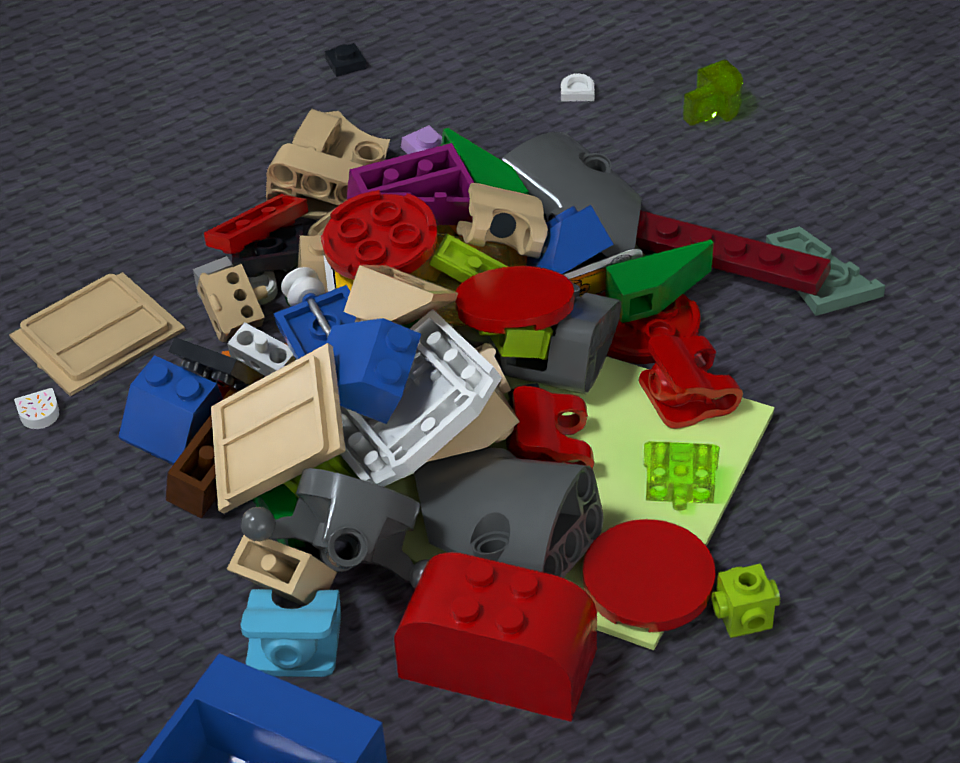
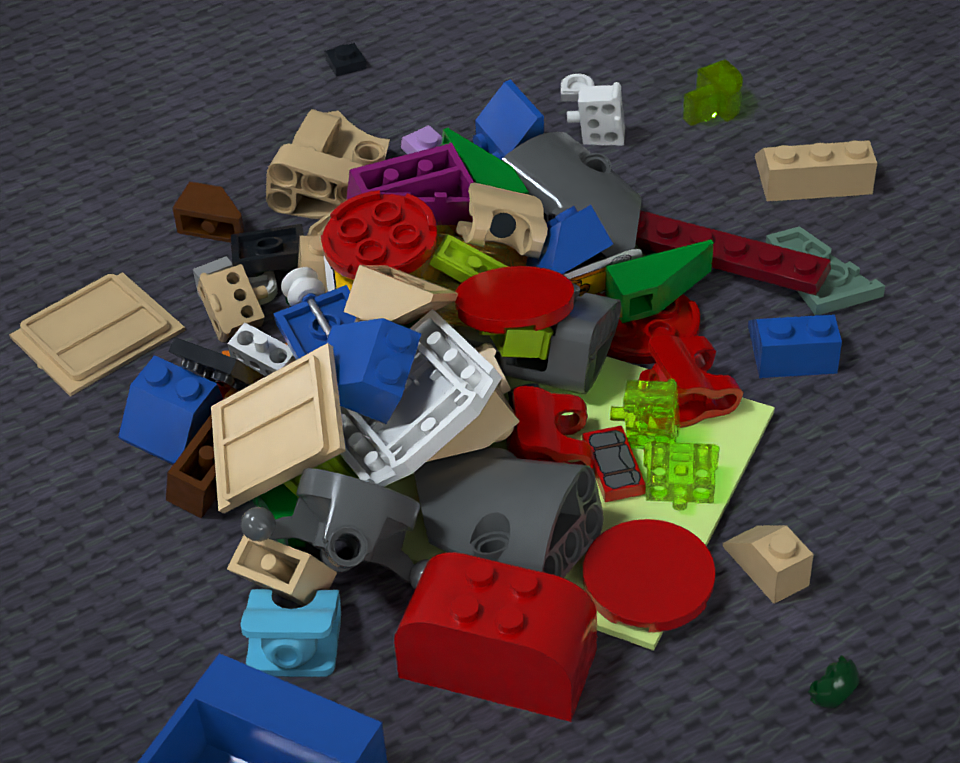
white tile [14,388,59,429] -> none
red plate [204,194,309,254] -> none
lime brick [712,563,780,638] -> none
none -> reddish brown slope [172,181,245,243]
none -> blue slope [473,80,544,160]
none -> white piece [567,82,625,146]
none -> tile [582,425,646,502]
none -> clear neon green piece [610,379,680,453]
none -> tan slope [723,525,814,604]
none -> blue slope [748,315,842,378]
none -> tan slope [755,140,877,201]
none -> dark green plate [807,655,860,708]

